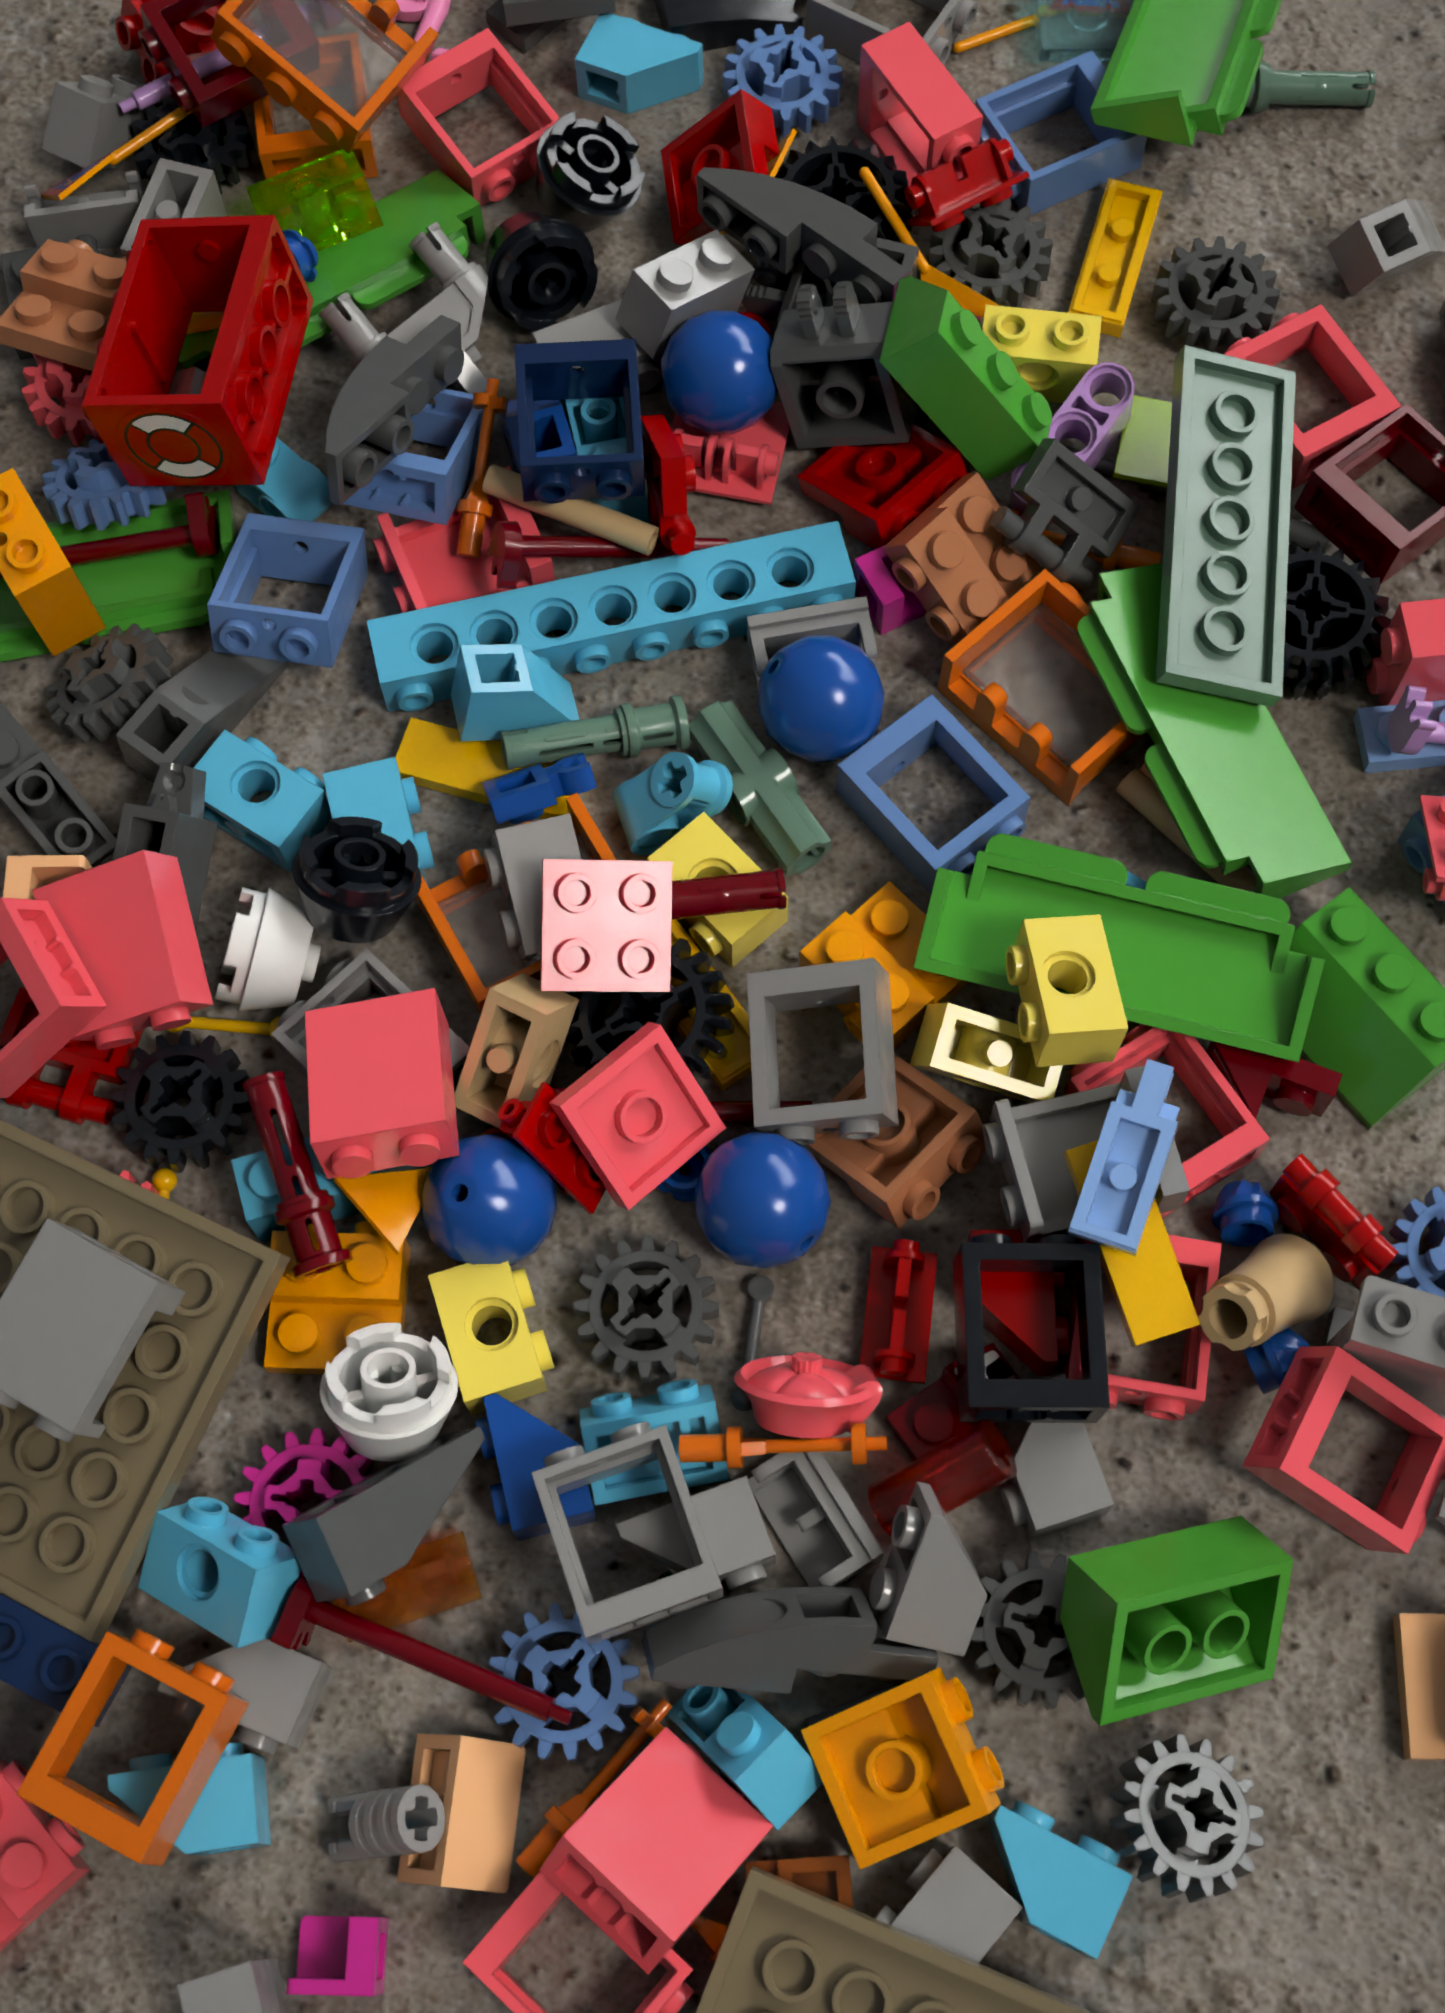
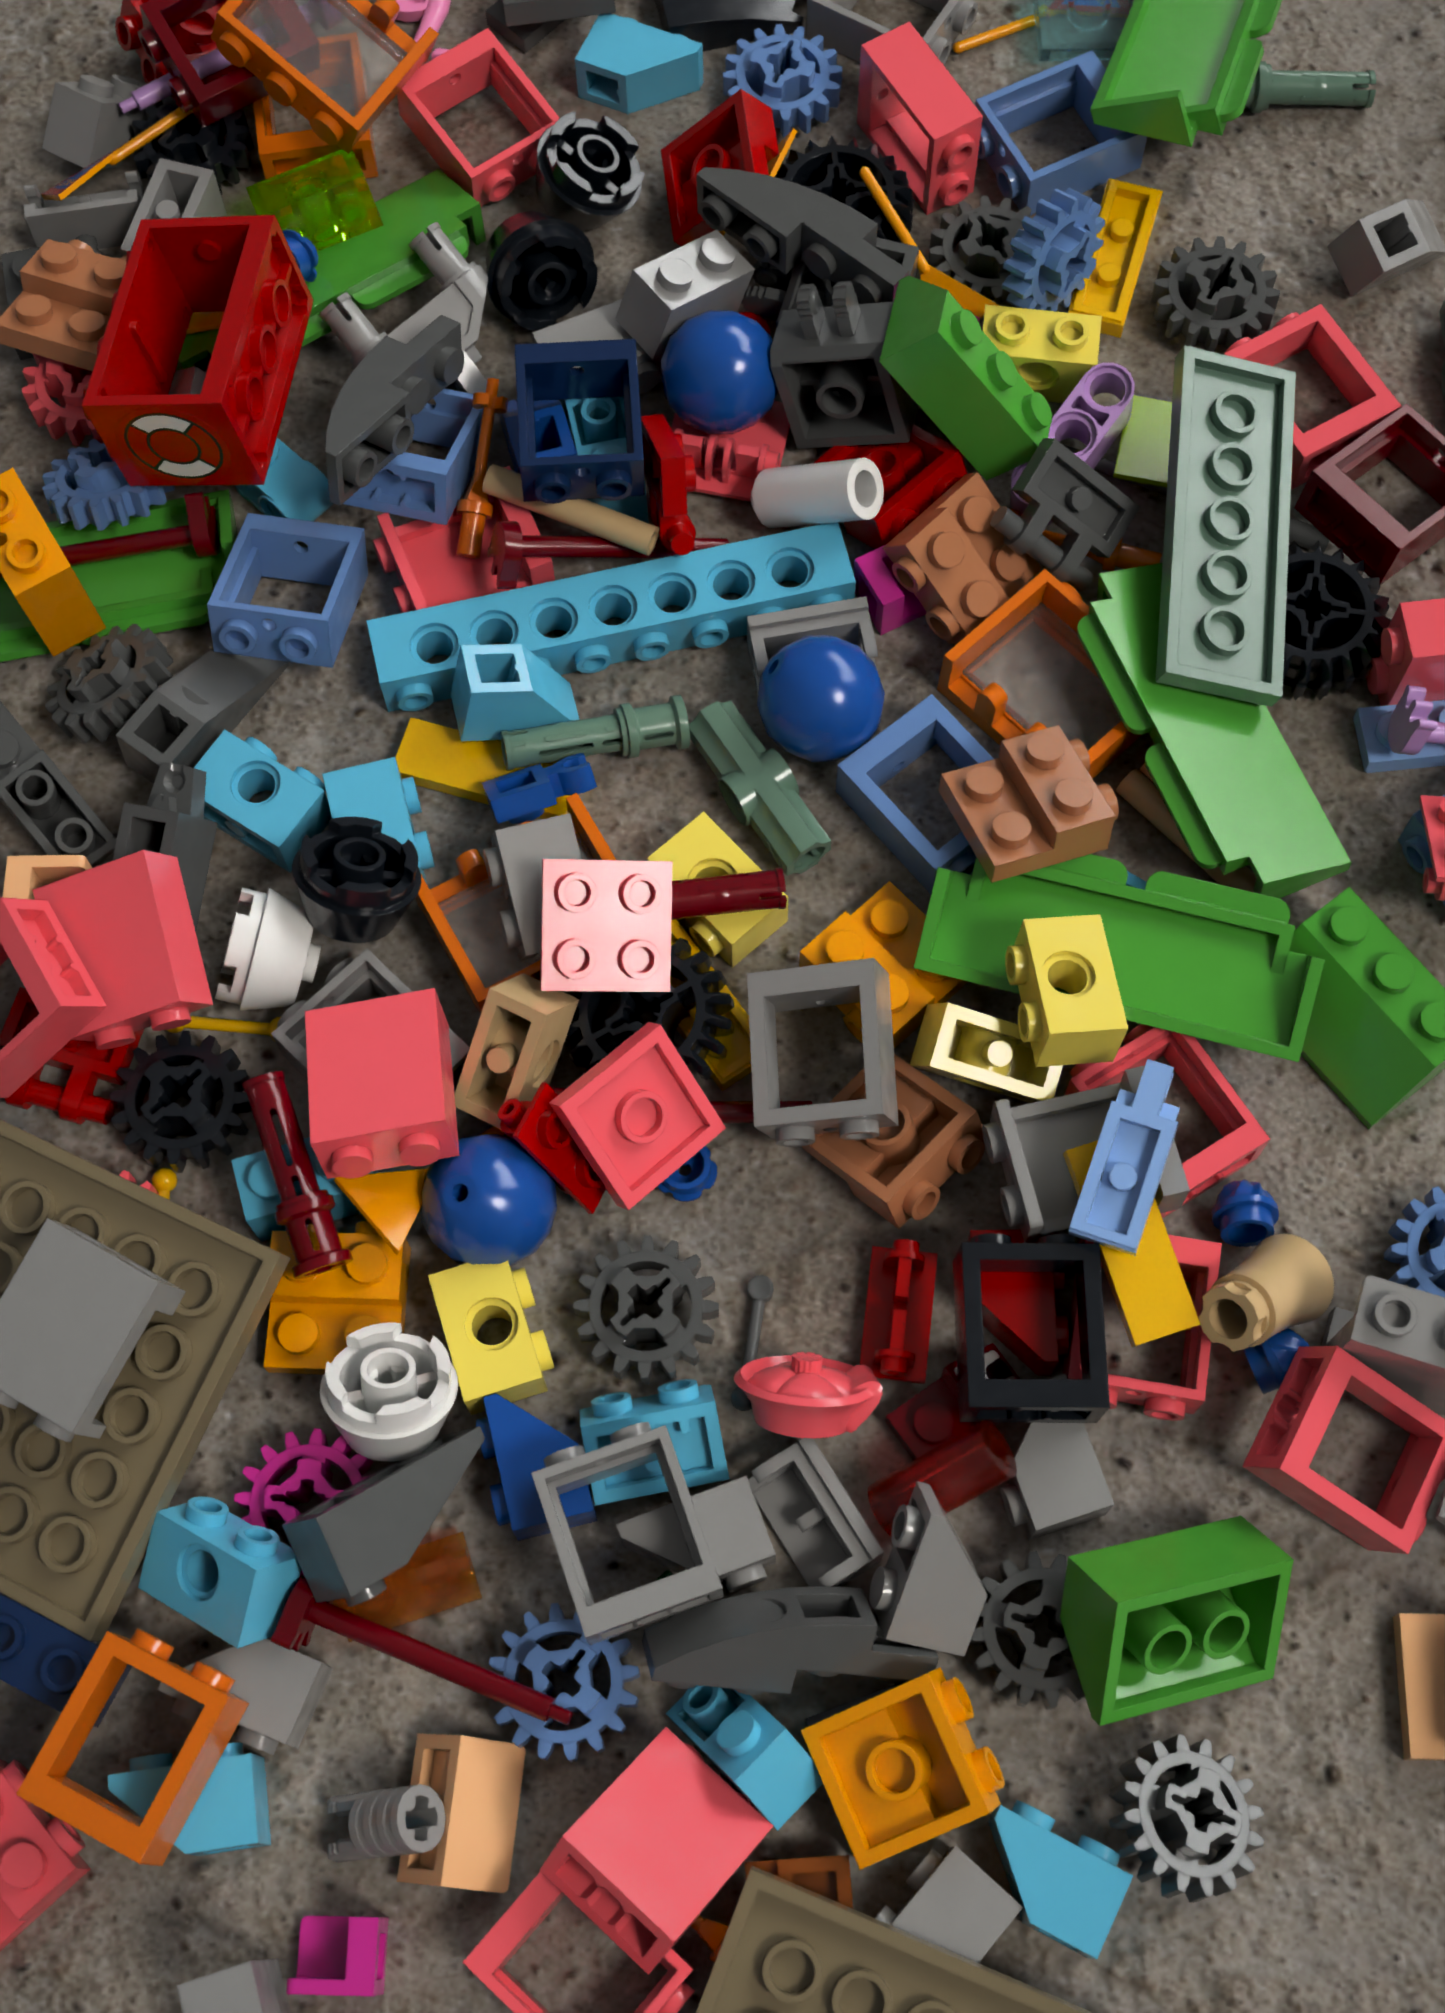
orange piece [515,1697,673,1878] -> none
medium azure piece [611,752,733,856] -> none
orange piece [679,1423,887,1468] -> none
blue piece [693,1132,831,1269] -> none
red hinge [904,138,1030,232] -> none
dark red slope [1206,1041,1342,1119] -> none
red plate [1269,1154,1399,1290] -> none
none -> white brick [751,458,884,528]
none -> nougat plate [938,725,1119,883]
none -> medium blue gear [1002,187,1105,311]

